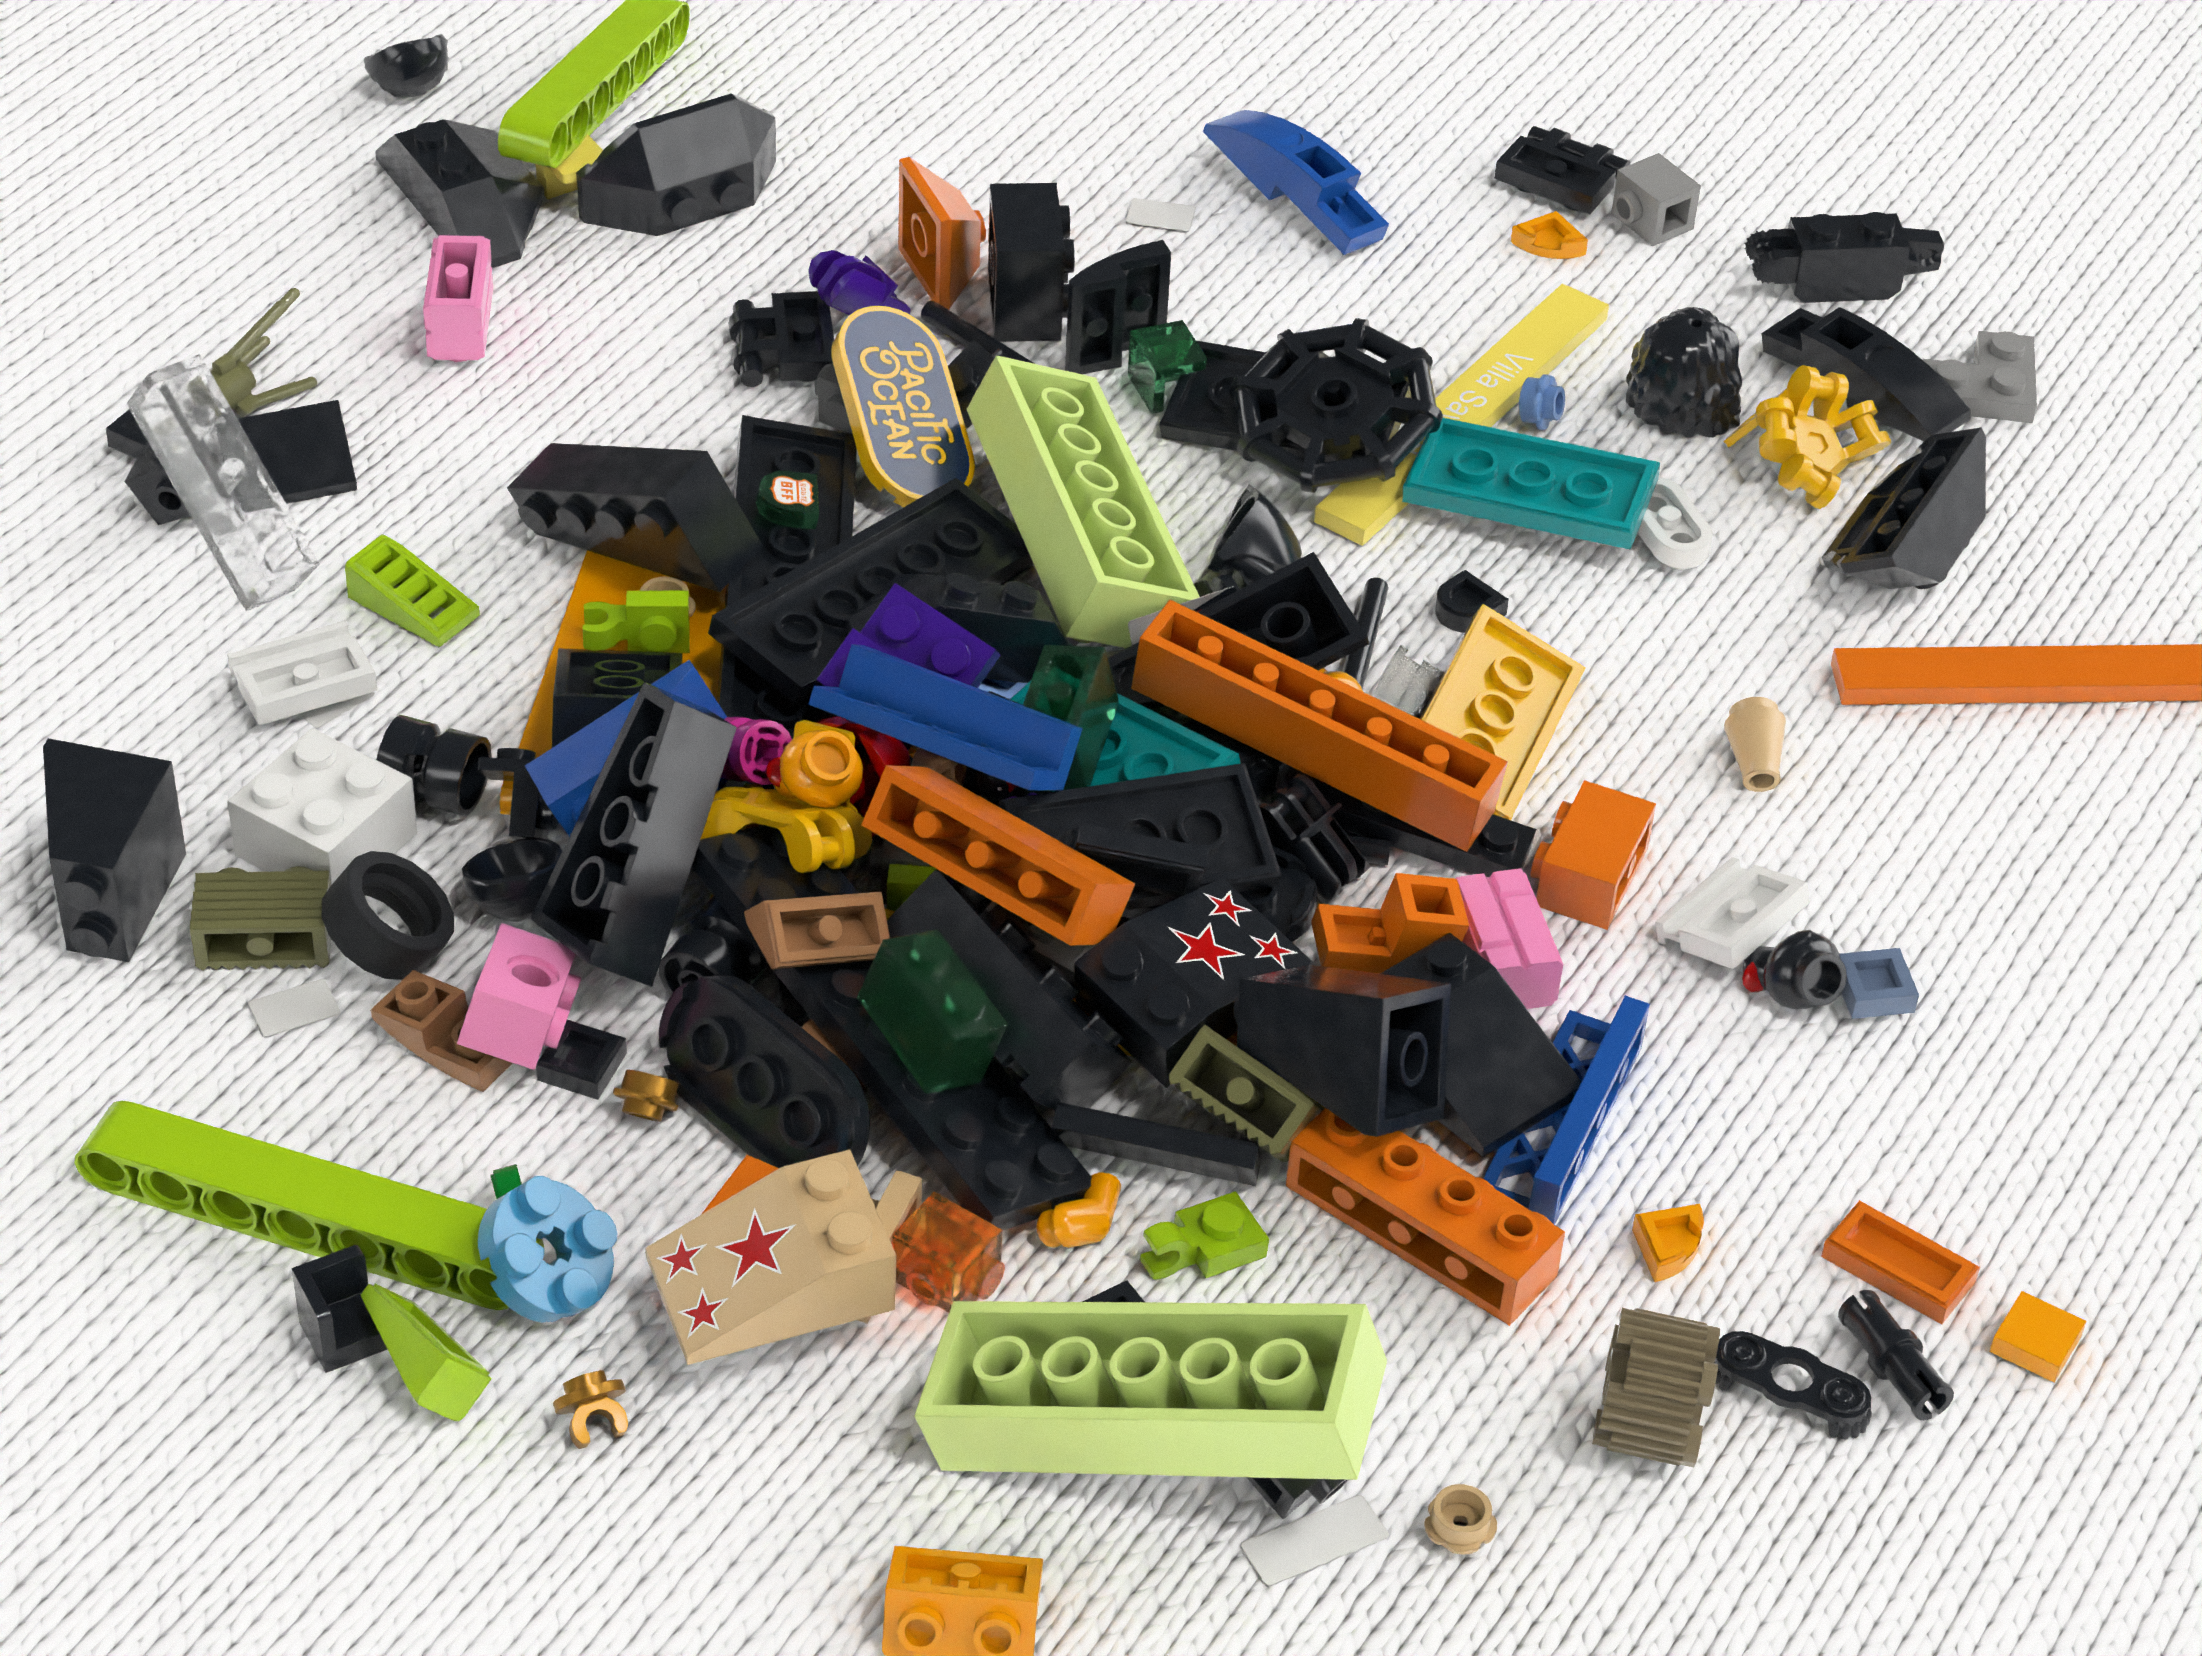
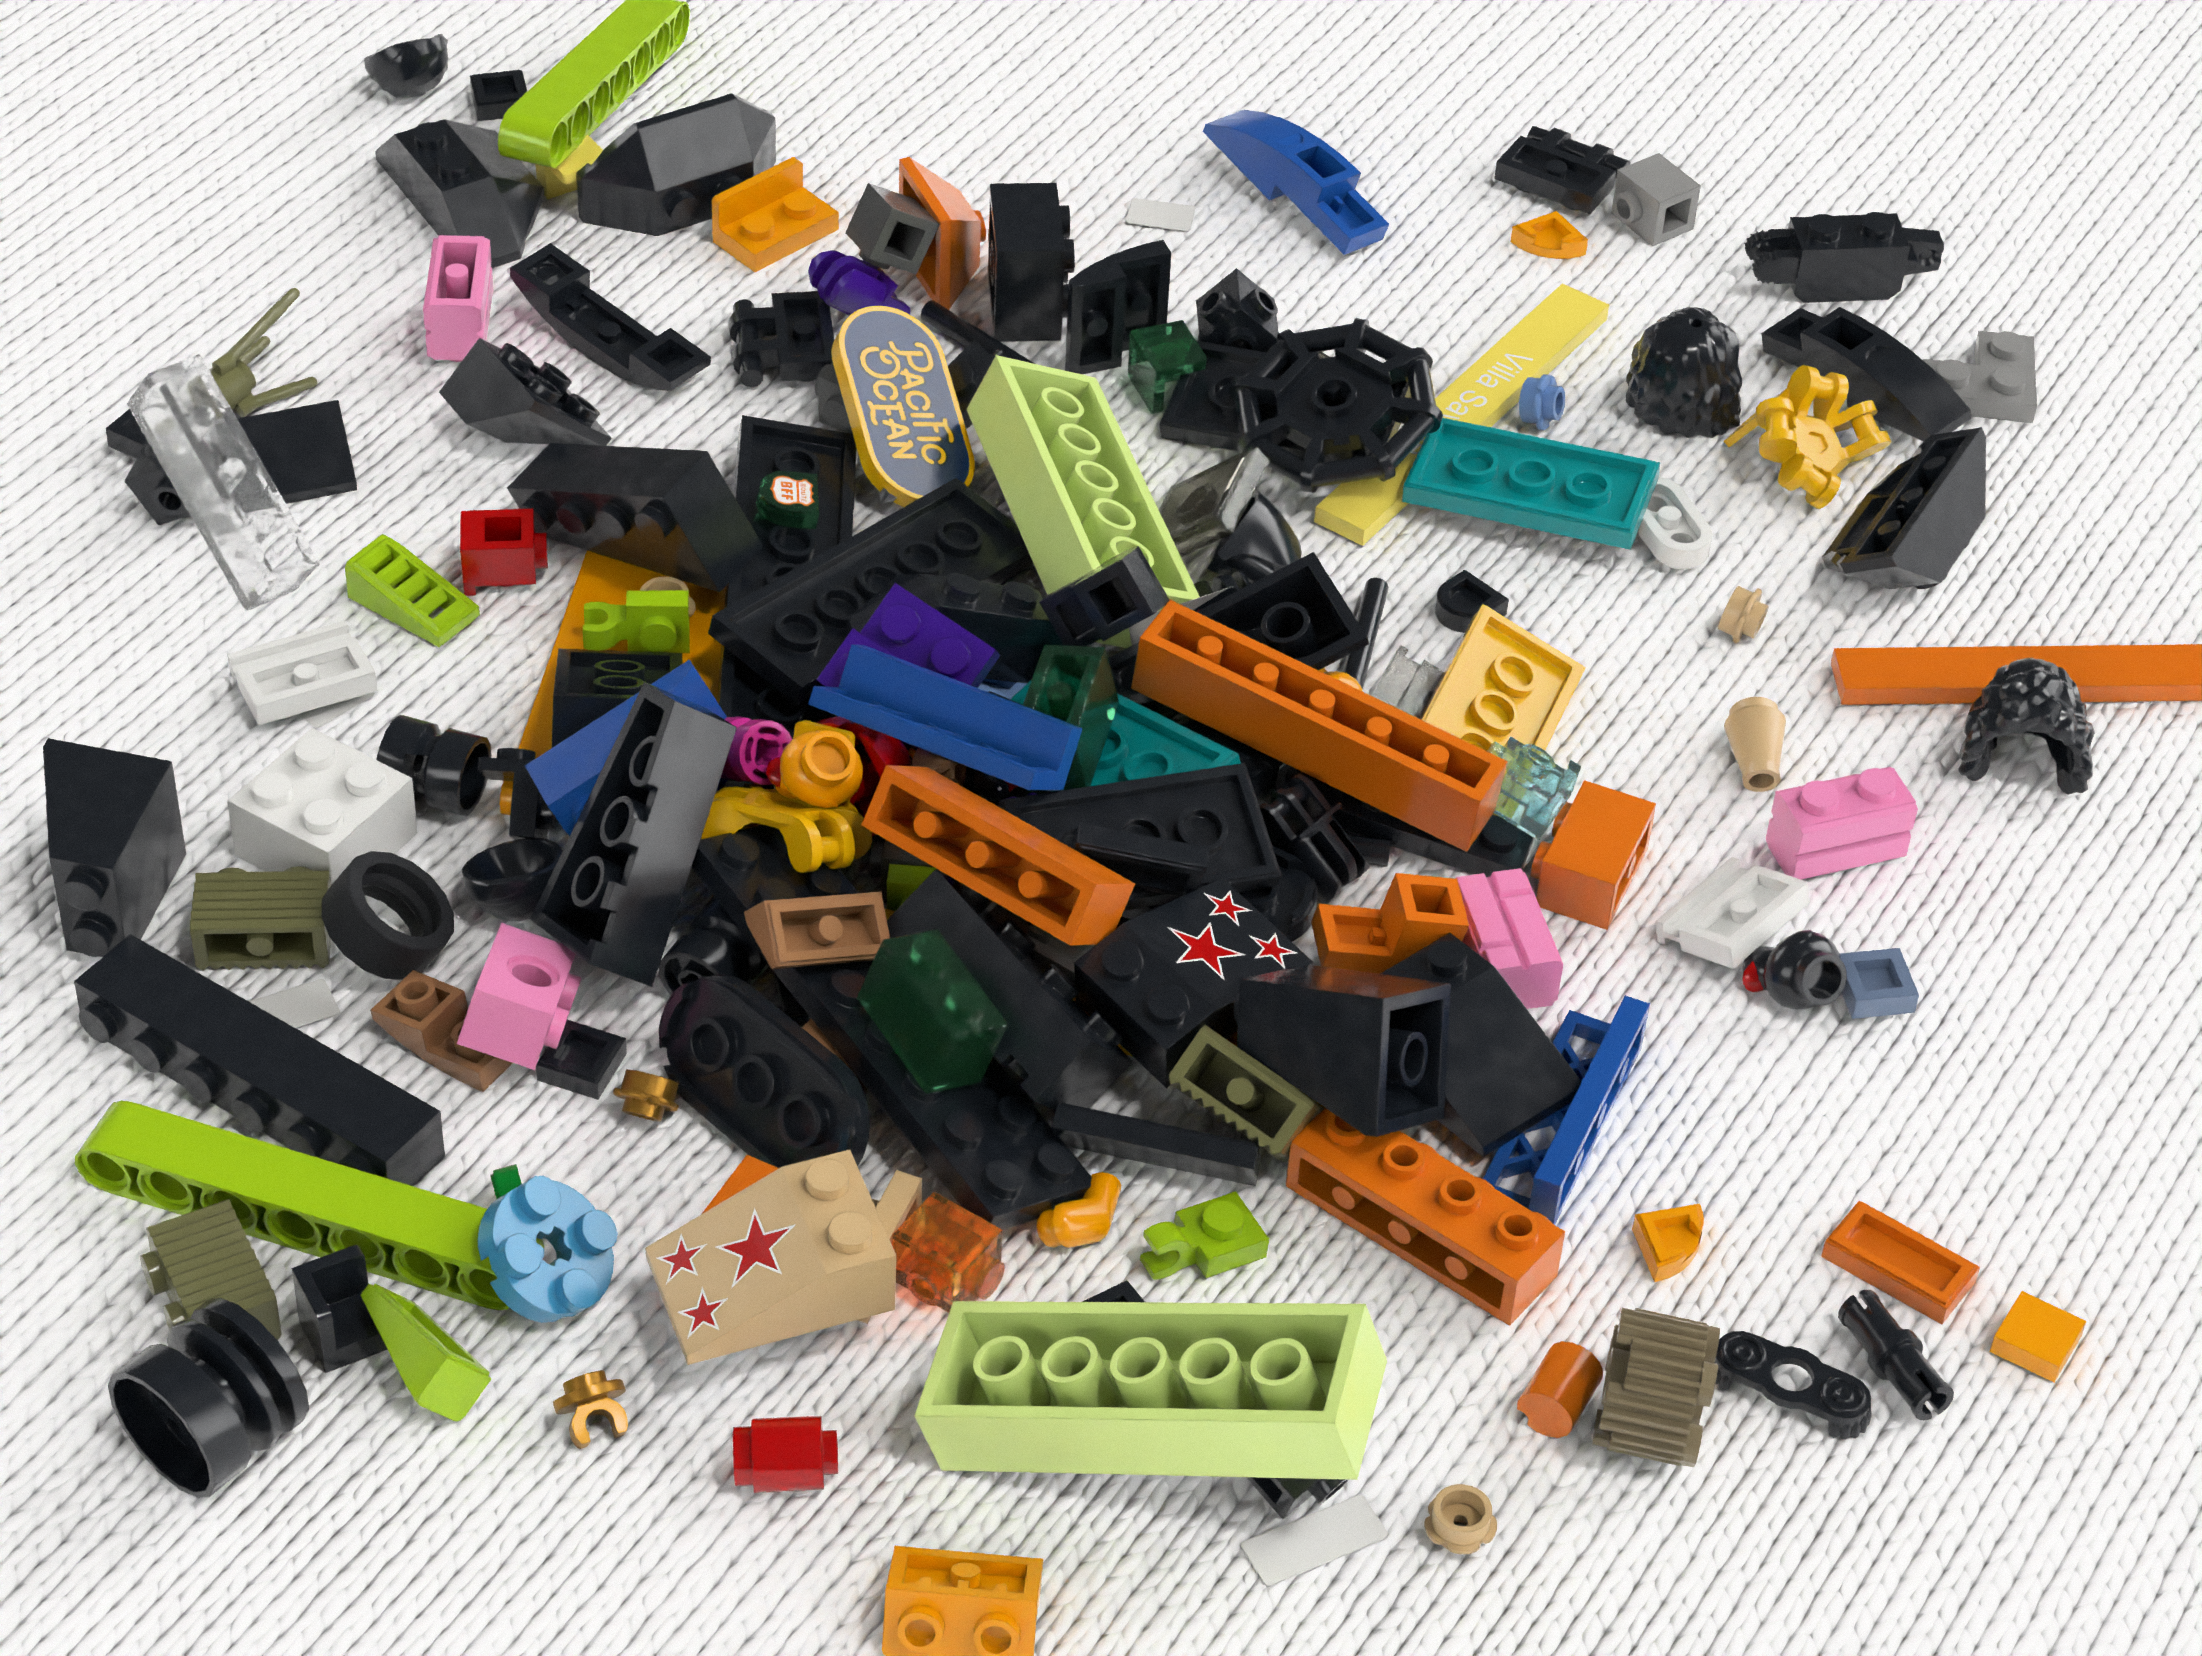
none -> black brick [74,934,445,1186]
none -> black wheel [108,1298,309,1498]
none -> olive brick [140,1199,282,1340]
none -> black slope [439,338,612,446]
none -> red brick [460,508,548,596]
none -> black tile [470,70,527,121]
none -> black slope [510,243,711,391]
none -> light orange bracket [712,157,839,272]
none -> red brick [733,1416,839,1493]
none -> dark grey brick [845,183,940,274]
none -> black brick [1039,546,1170,655]
none -> clear smoke plate [1159,447,1269,558]
none -> black brick [1196,268,1279,352]
none -> clear light blue brick [1487,736,1581,840]
none -> orange piece [1517,1341,1603,1438]
none -> tan plate [1718,586,1769,643]
none -> bright pink brick [1766,767,1918,880]
none -> black hair [1958,658,2095,794]

